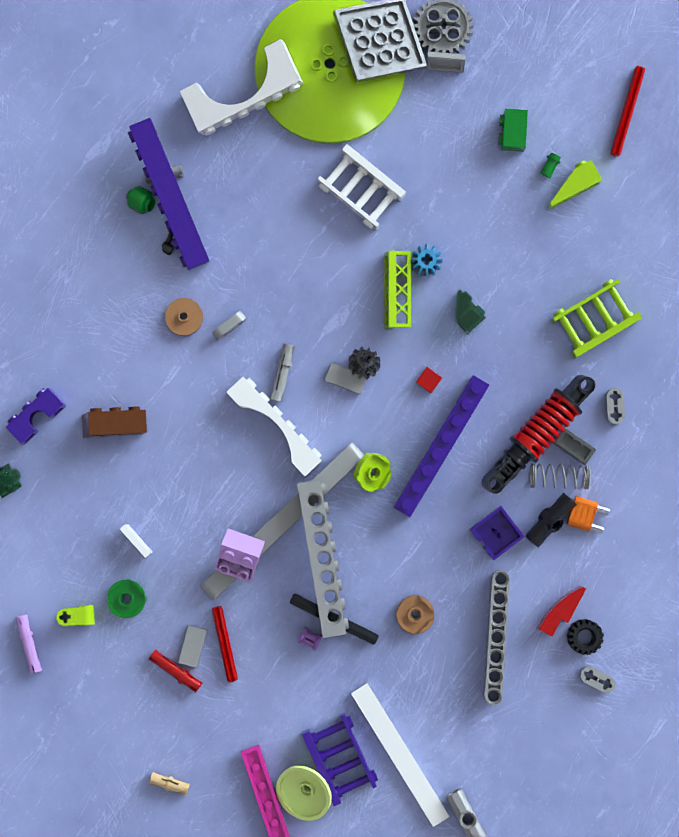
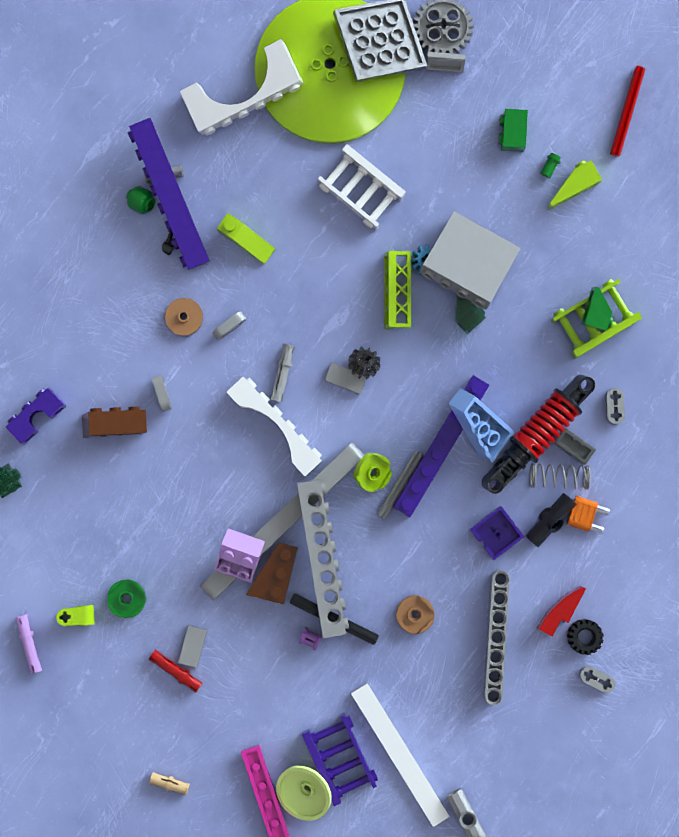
white tile [120,524,153,558] -> none
red axle [212,606,238,682] -> none
red tile [416,367,442,393] -> none
none -> light grey beam [152,375,172,412]
none -> lime slope [217,213,276,264]
none -> reddish brown wedge [246,543,298,604]
none -> light grey axle [377,451,424,519]
none -> light grey panel [420,211,521,309]
none -> light blue wedge [449,388,514,463]
none -> green slope [581,287,613,331]

